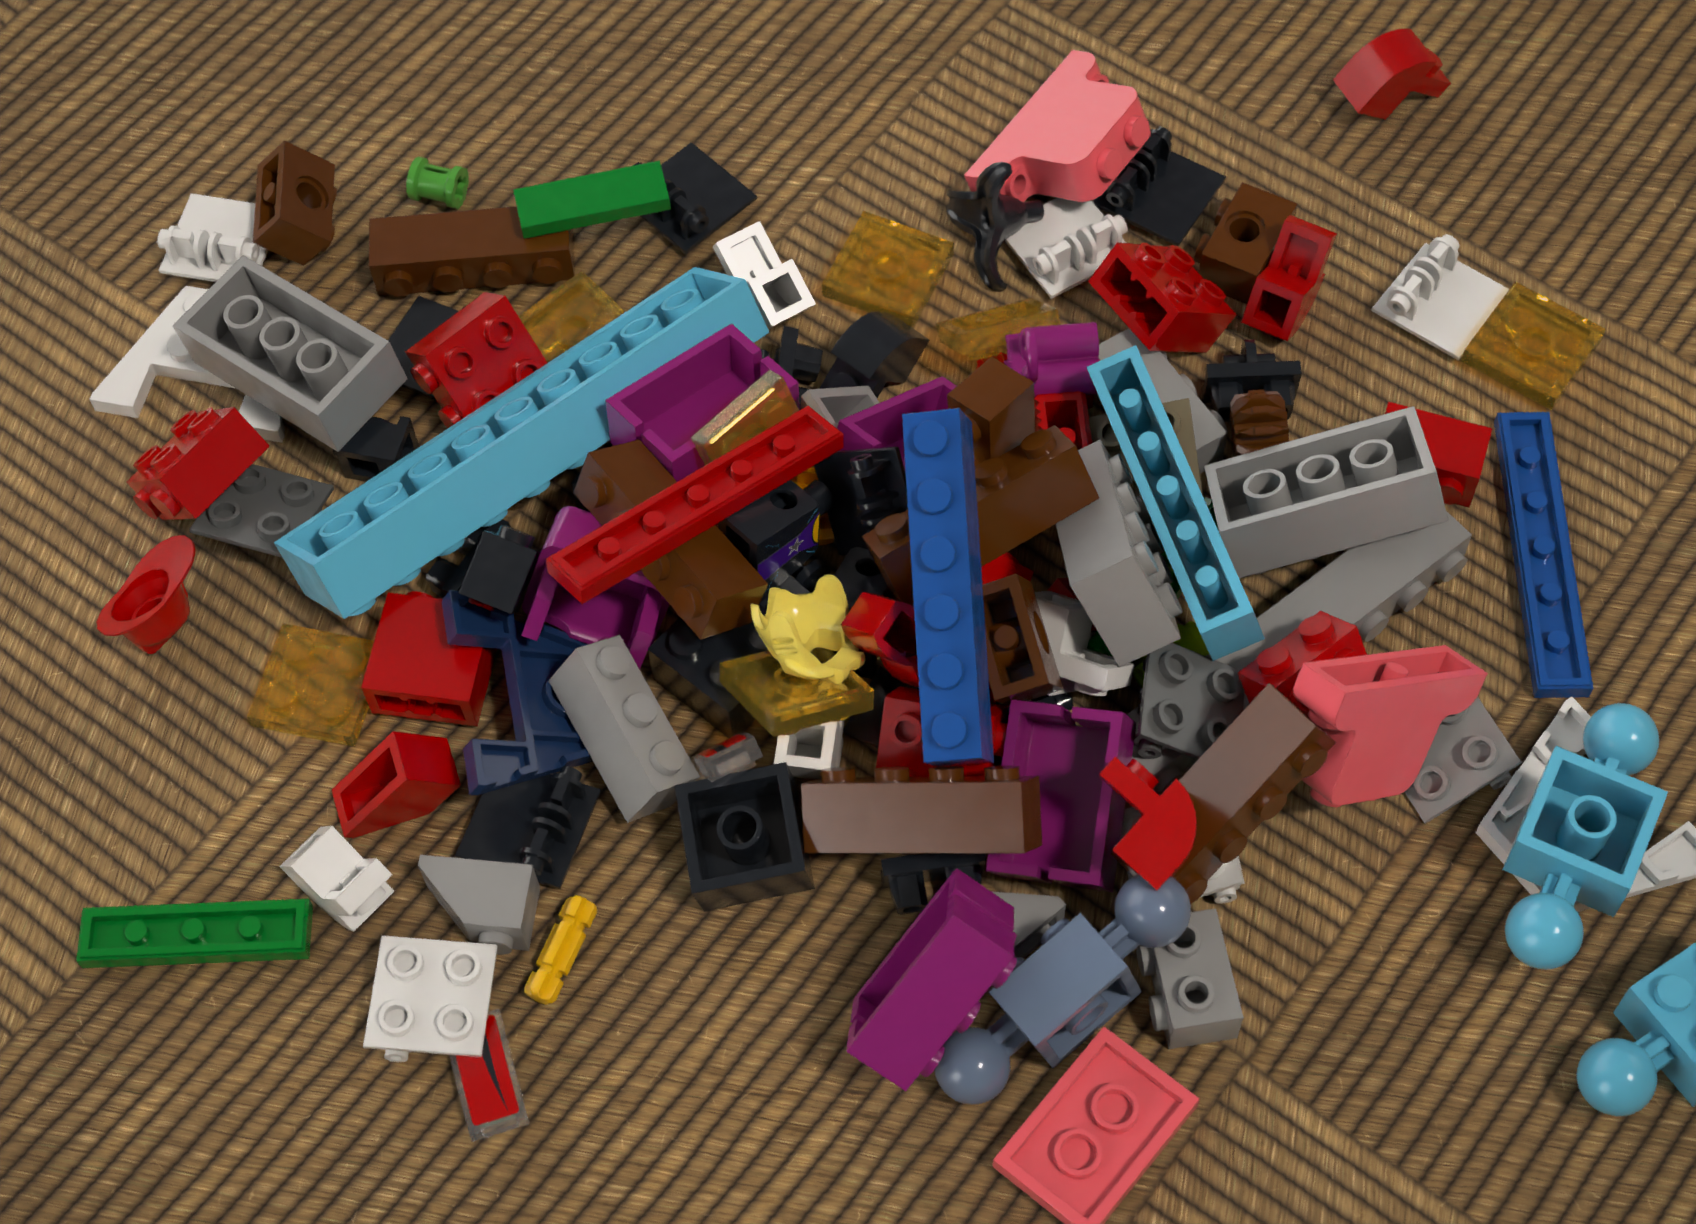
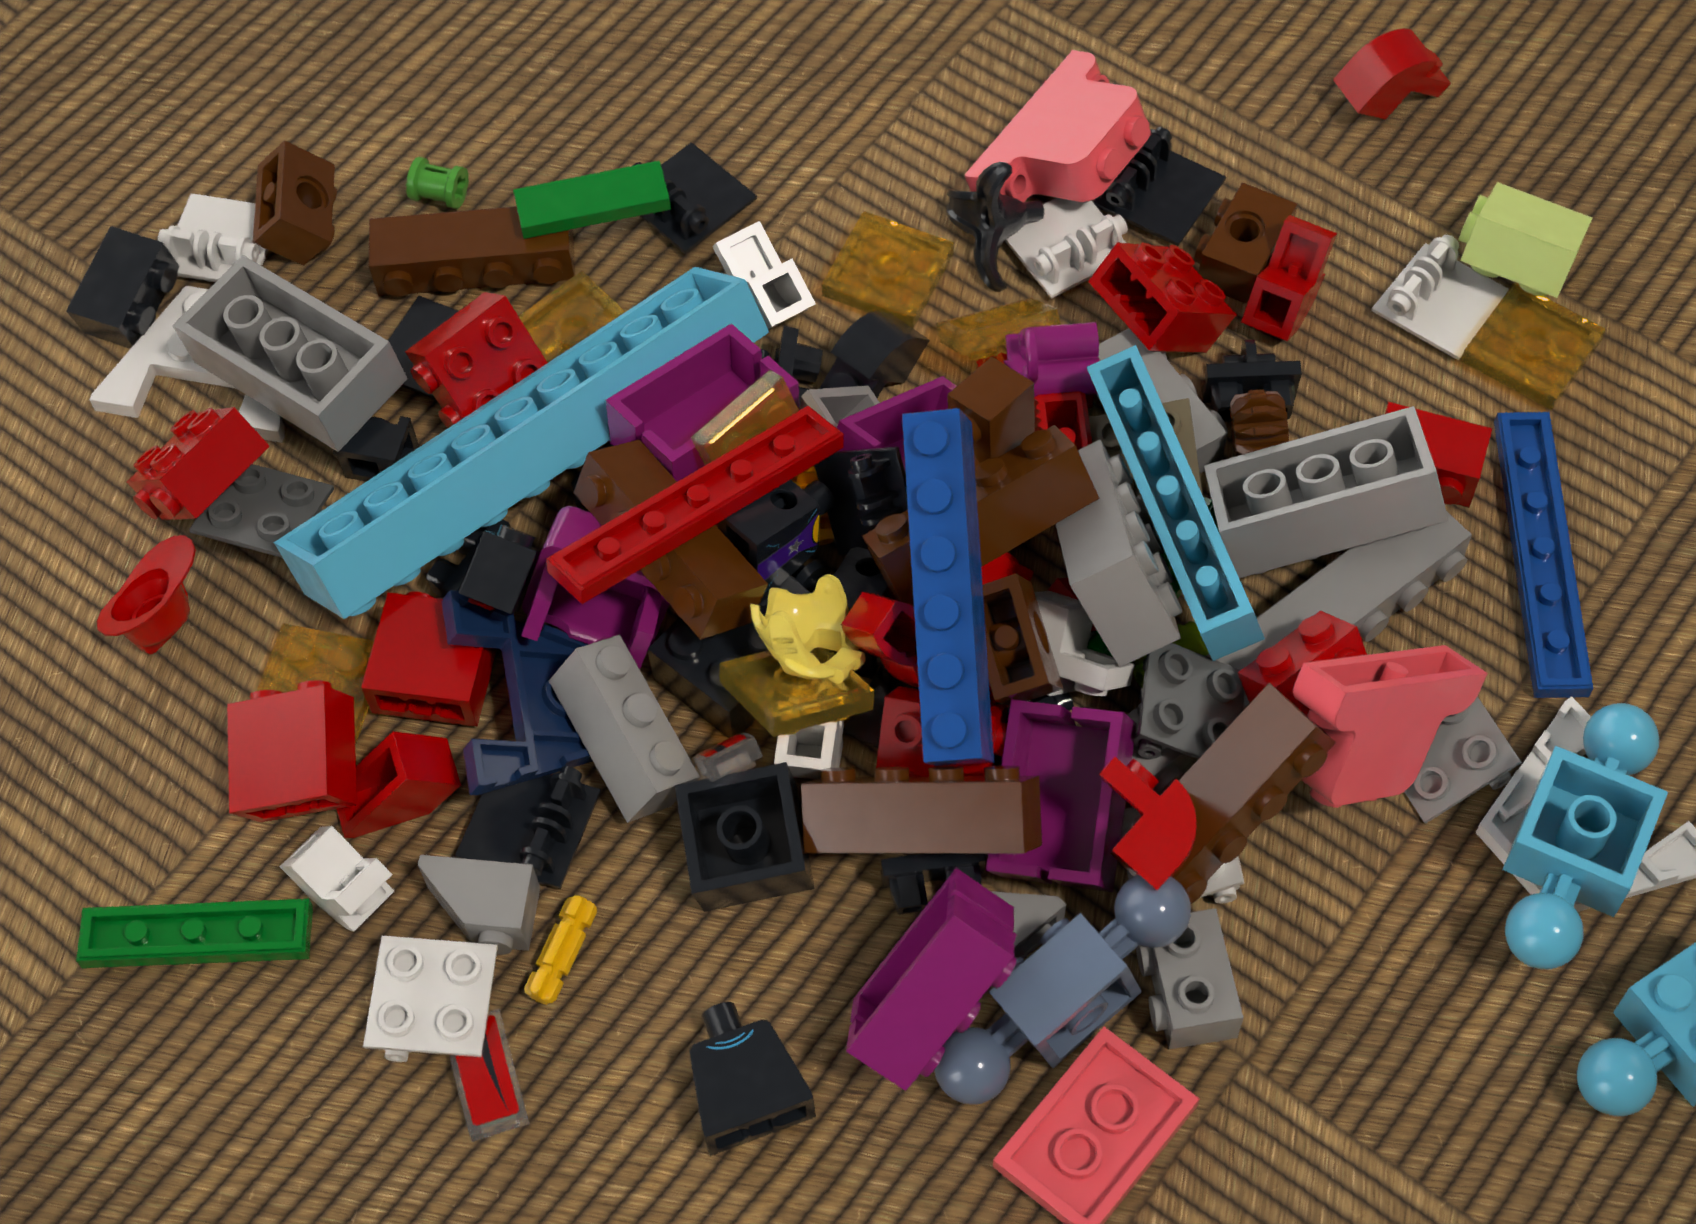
none -> black brick [66,226,180,349]
none -> red brick [227,680,357,822]
none -> black torso [689,1002,816,1156]
none -> yellowish green brick [1458,182,1592,298]

